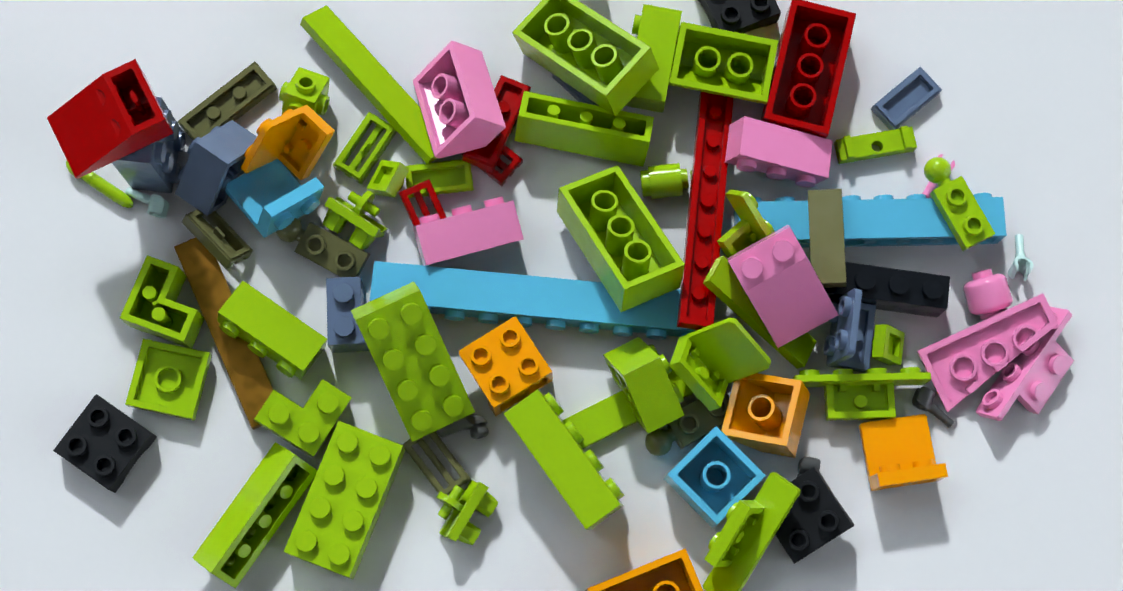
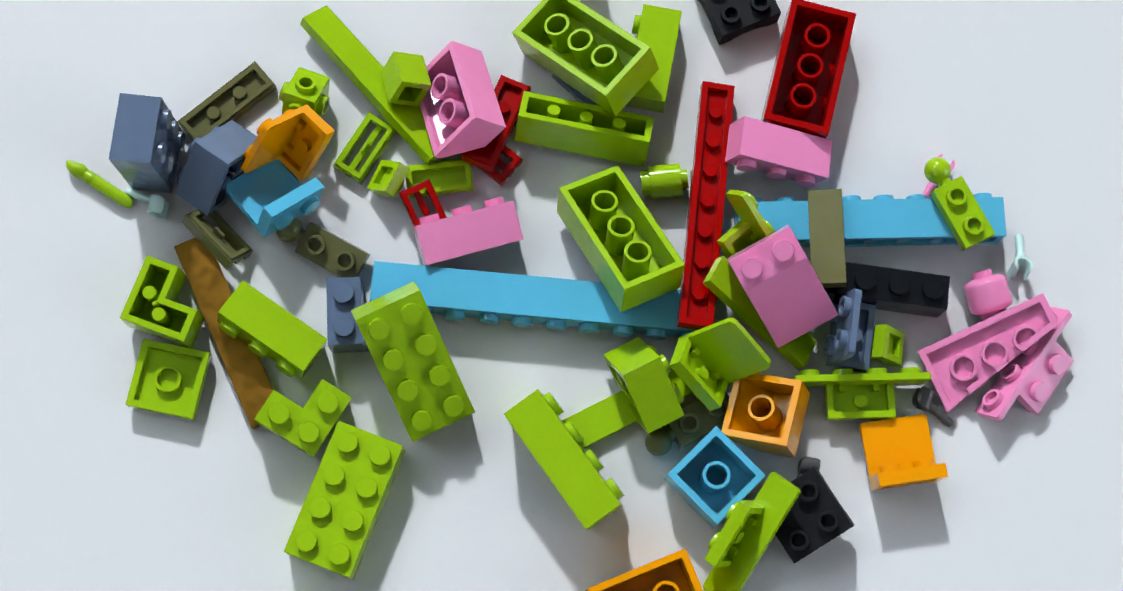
red slope [47,59,174,179] -> none
black brick [53,394,157,493] -> none
lime brick [192,442,317,589] -> none
lime hips [322,190,388,250] -> none
olive tile [402,432,471,496] -> none
lime hips [436,480,498,545] -> none
dark grey arm [437,414,489,439] -> none
light orange bracket [459,317,553,416] -> none
lime slope [669,22,778,104] -> none
lime piece [834,126,917,164] -> none
sand blue tile [871,67,942,130] -> none
none -> lime brick [381,51,432,107]

